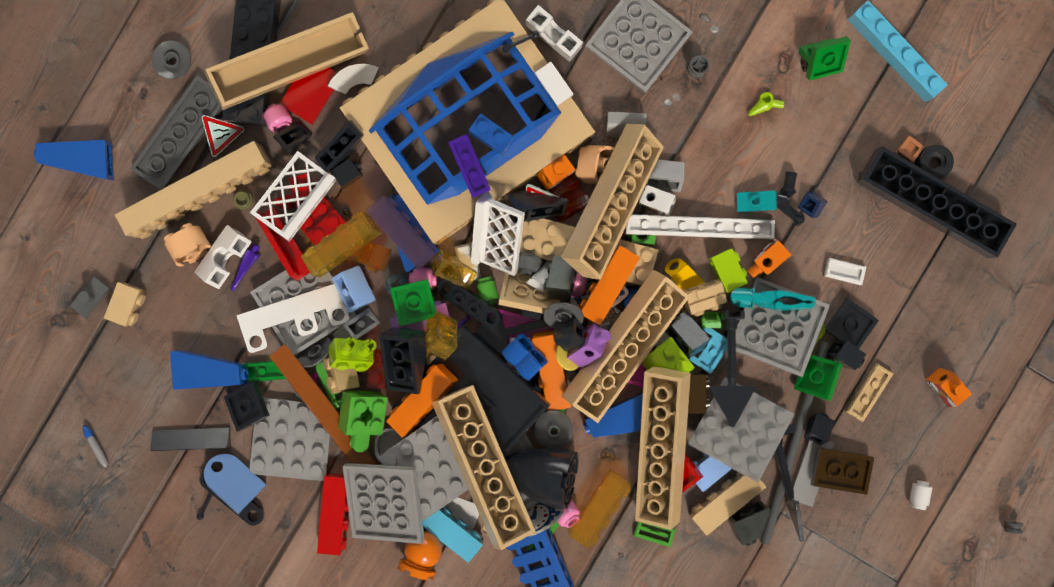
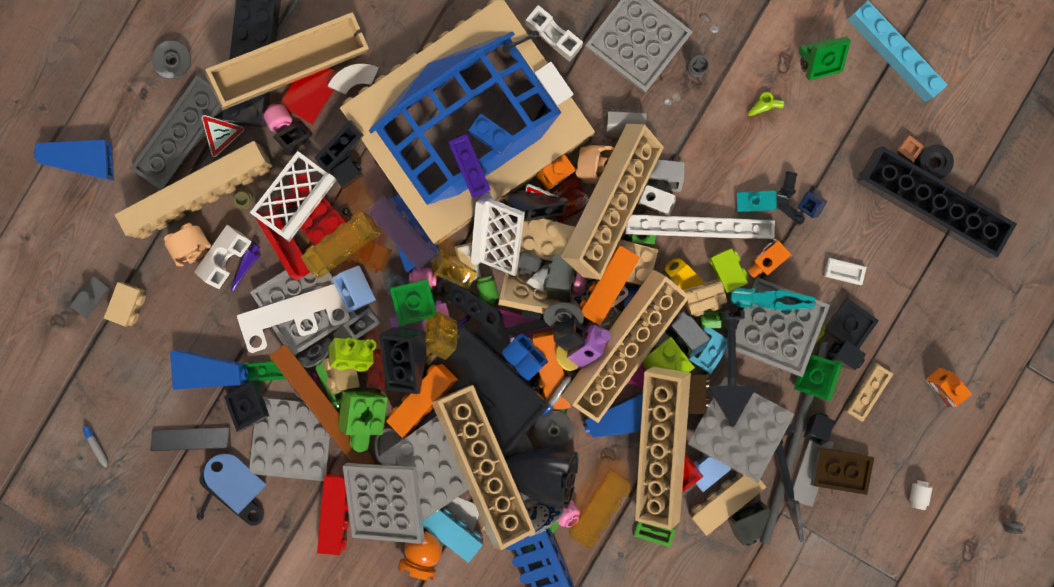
none -> light grey piece [543,377,571,415]

